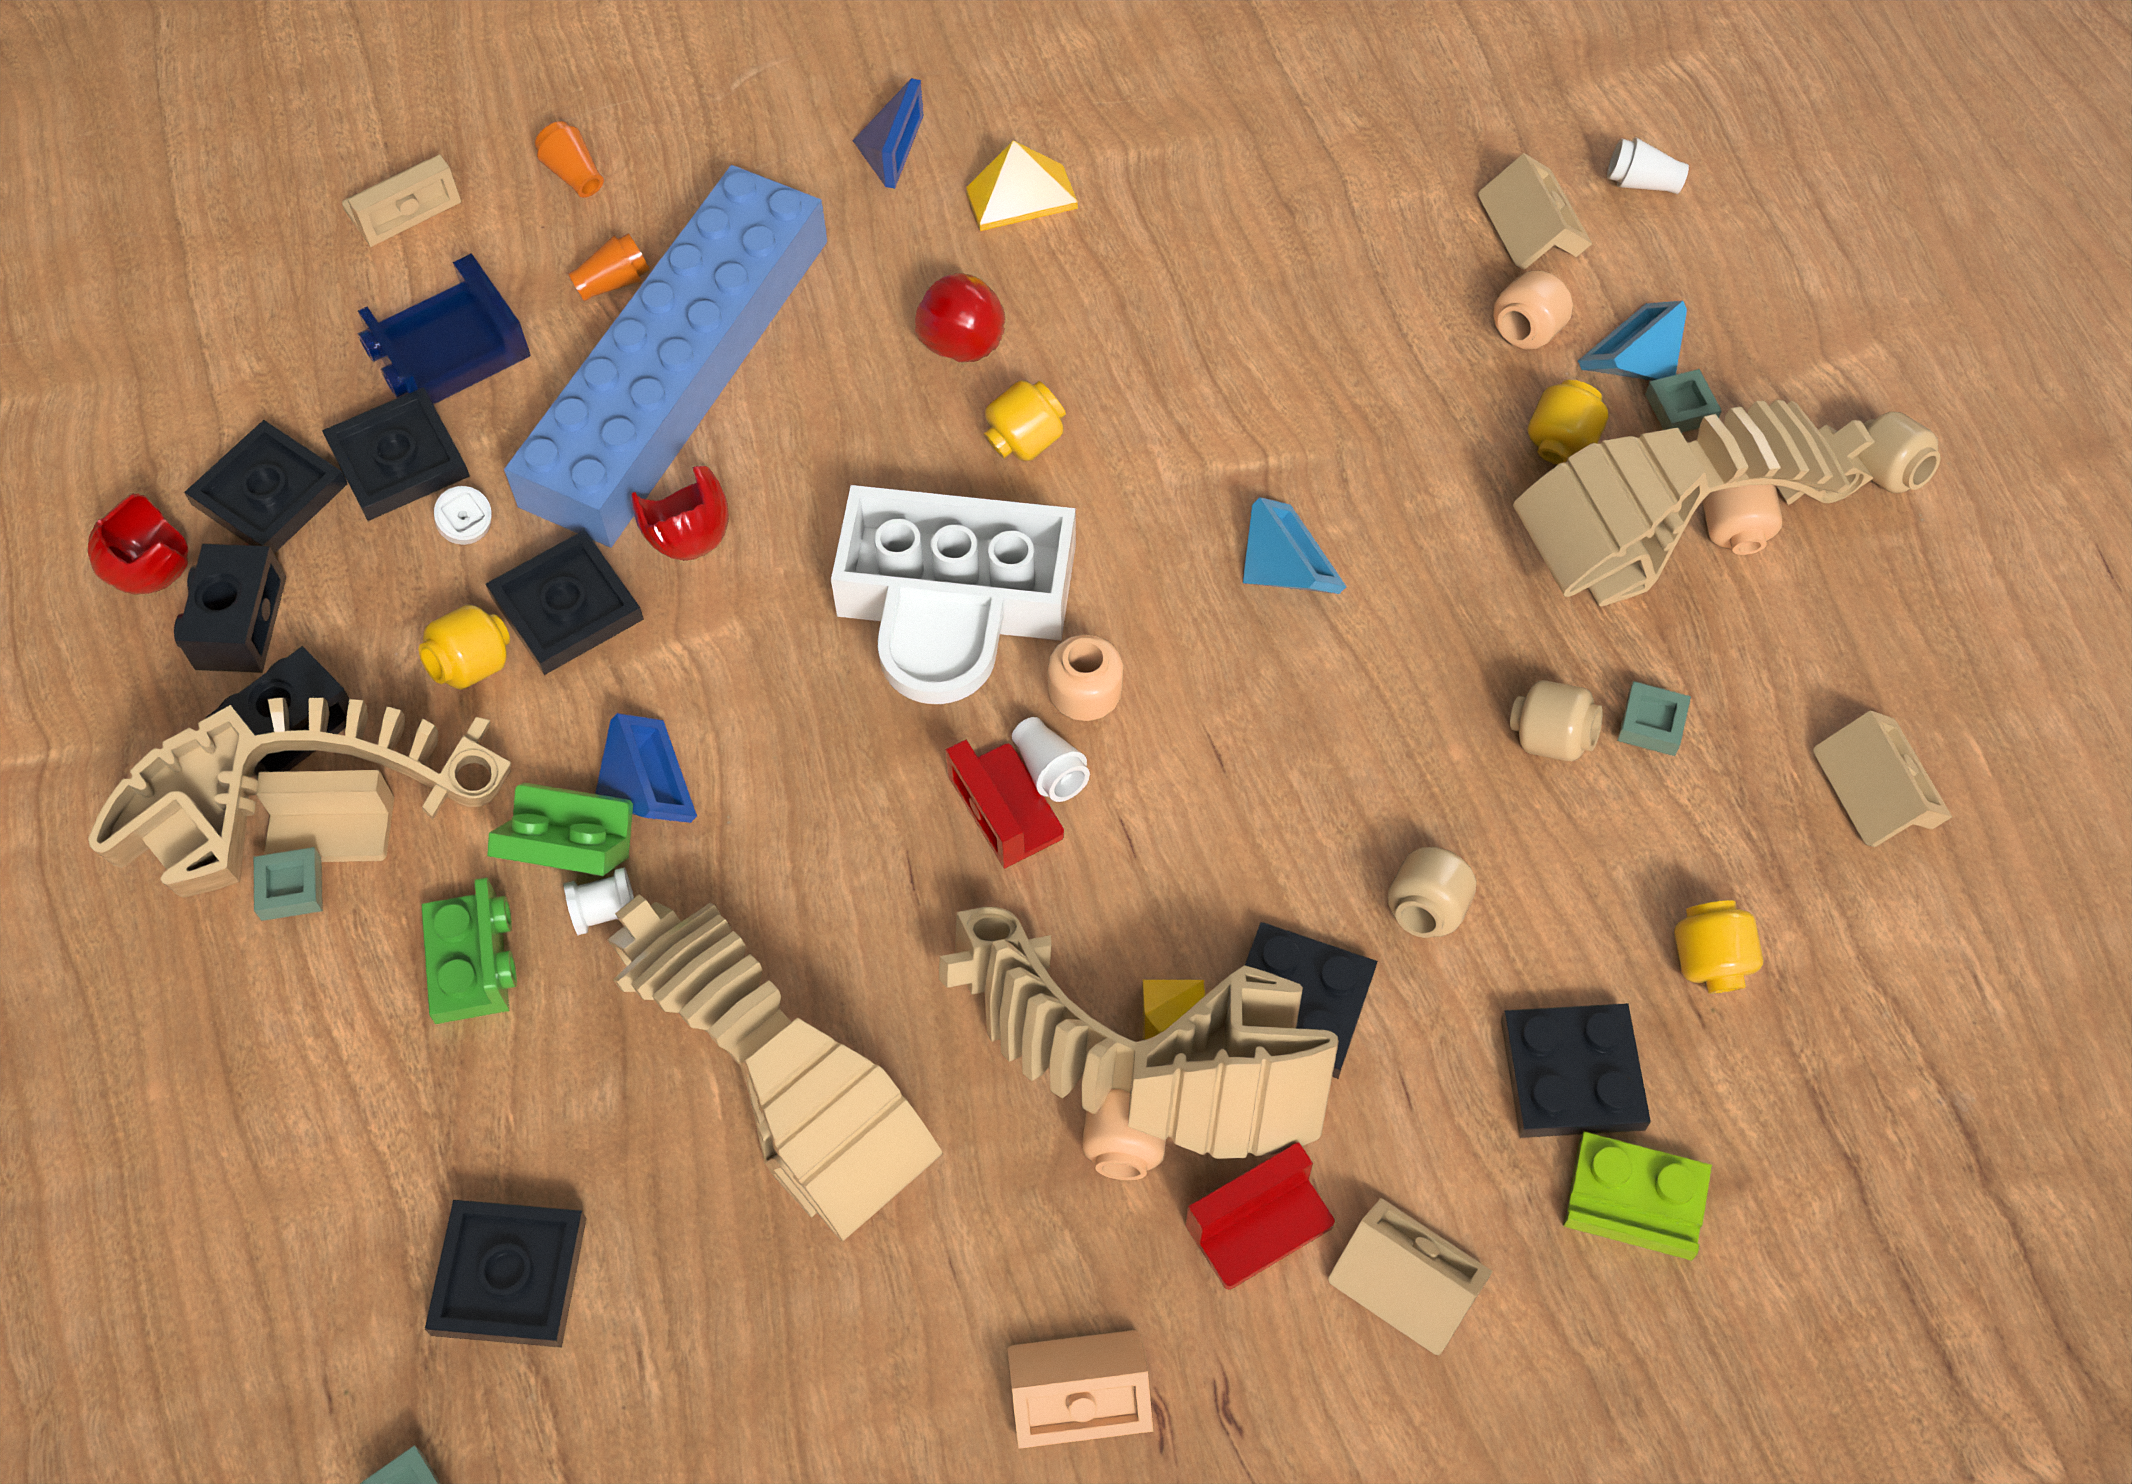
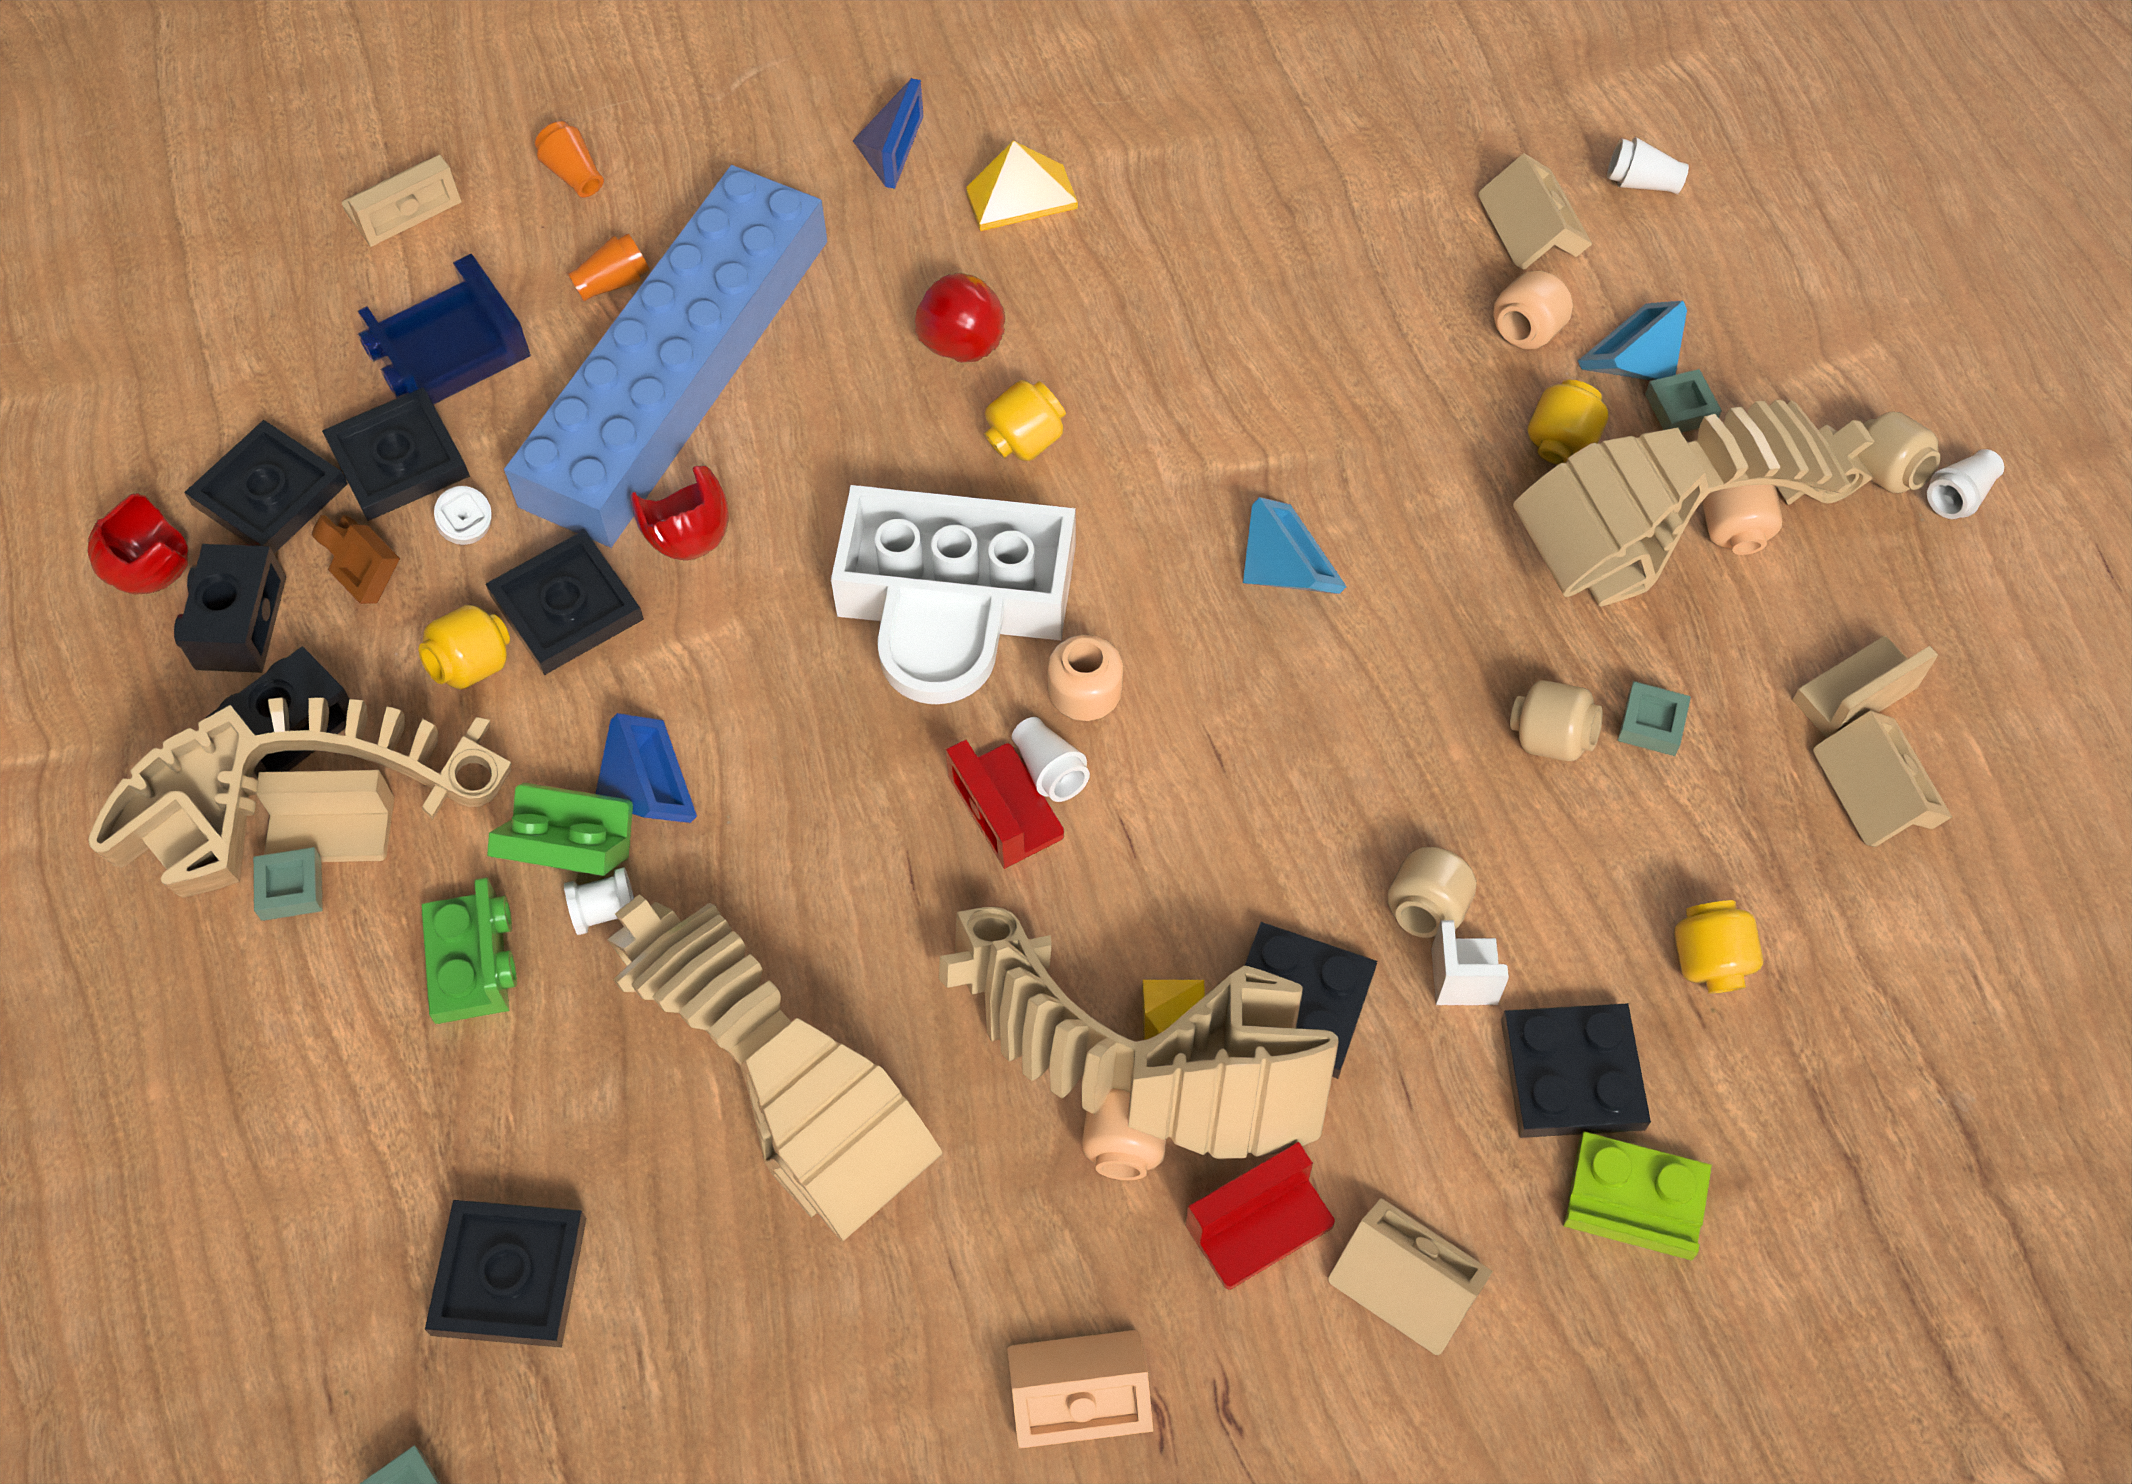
none -> dark orange plate [312,515,400,604]
none -> white panel [1431,920,1509,1005]
none -> tan panel [1792,635,1938,738]
none -> white cone [1927,449,2004,519]

